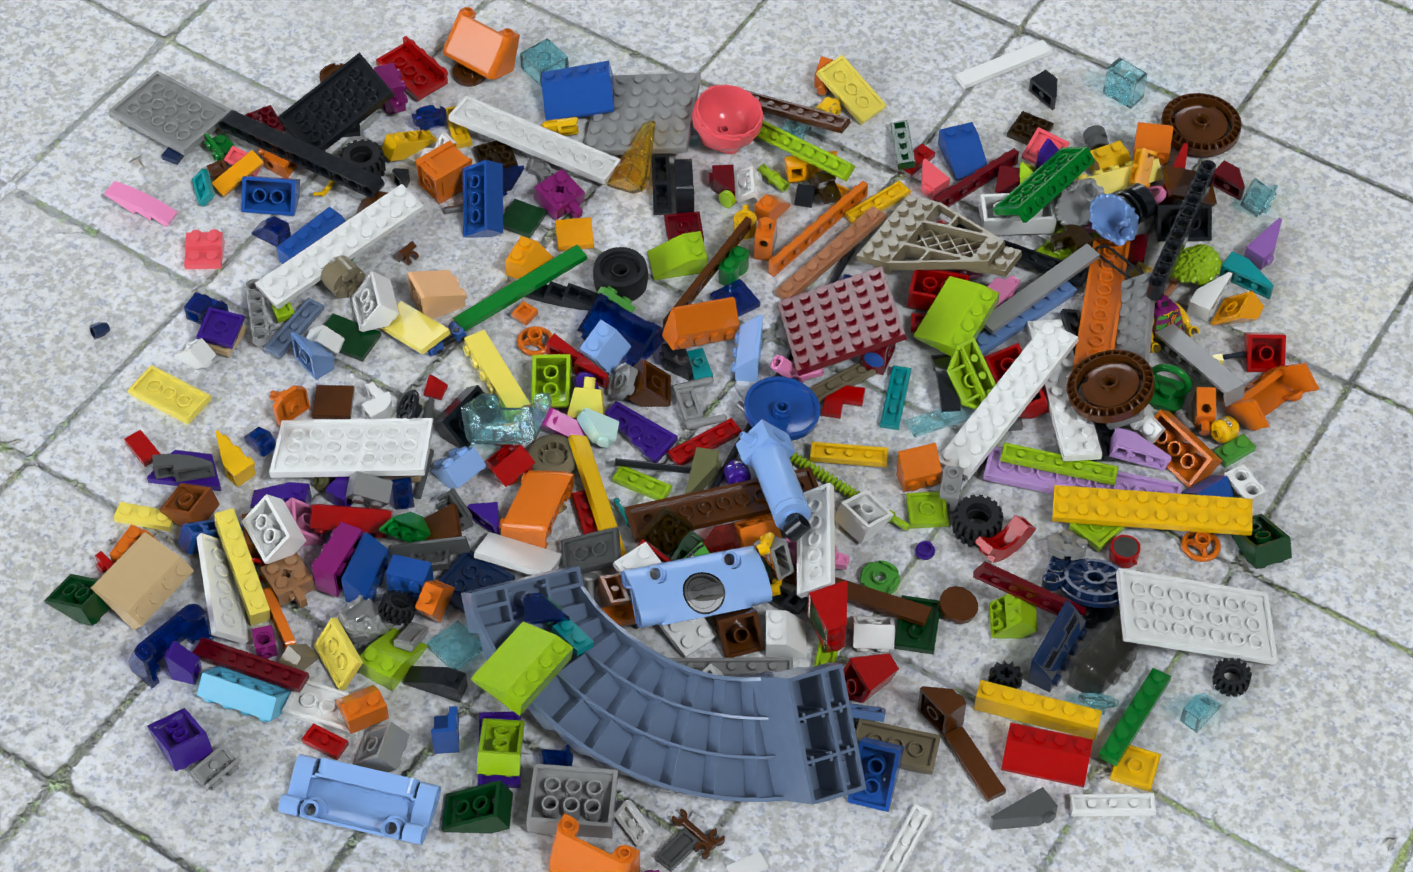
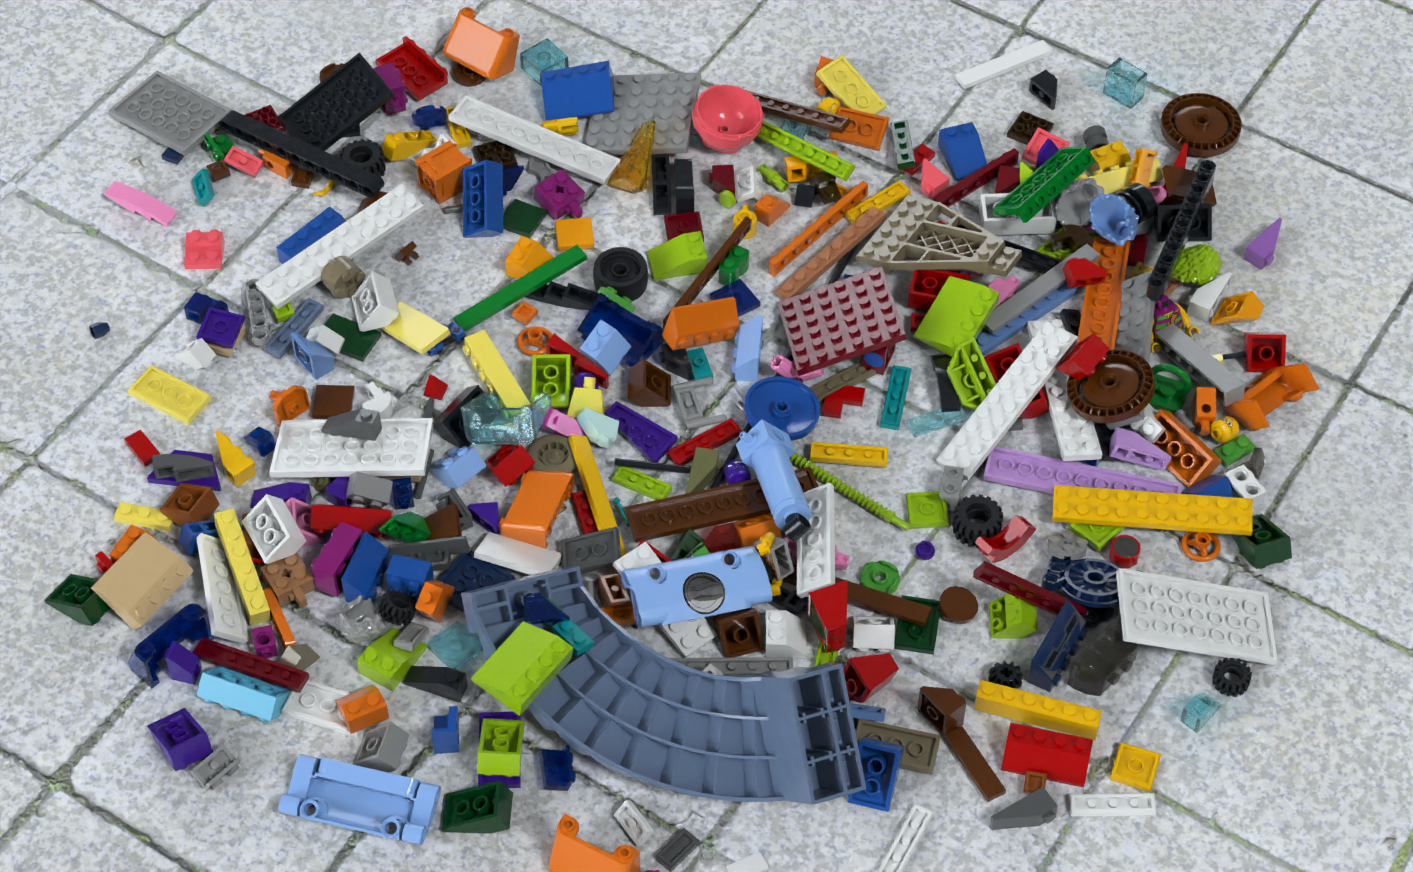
light orange tile [212,150,264,197] -> none
blue slope [241,175,300,216] -> none
clear blue slope [251,216,291,247] -> none
red plate [302,723,349,760] -> none
light yellow tile [314,618,363,691] -> none
black slope [393,168,410,188] -> none
black piece [396,389,422,419] -> none
light nougat slope [407,270,467,319] -> none
light grey slope [526,764,618,839] -> none
light grey plate [607,363,638,401] -> none
dark brown tile [639,506,694,555] -> none
reddish brown bar [672,809,725,860] -> none
orange torso [754,217,777,261] -> none
white slope [834,489,894,544] -> none
orange slope [896,443,942,492] -> none
lime tile [1000,442,1119,486] -> none
clear light blue piece [1078,693,1119,715] -> none
black piece [1095,245,1144,279] -> none
green plate [1098,668,1172,767] -> none
orange slope [1132,122,1173,165] -> none
dark red slope [1213,160,1245,201] -> none
teal slope [1220,252,1274,299] -> none
clear light blue bracket [1240,178,1278,217] -> none
none -> reddish brown plate [291,169,314,189]
none -> dark grey slope [321,409,382,441]
none -> orange tile [829,106,889,151]
none -> dark orange tile [1023,770,1047,794]
none -> red slope [1056,333,1110,380]
none -> red slope [1063,258,1108,289]
none -> clear smoke tile [1238,447,1266,479]

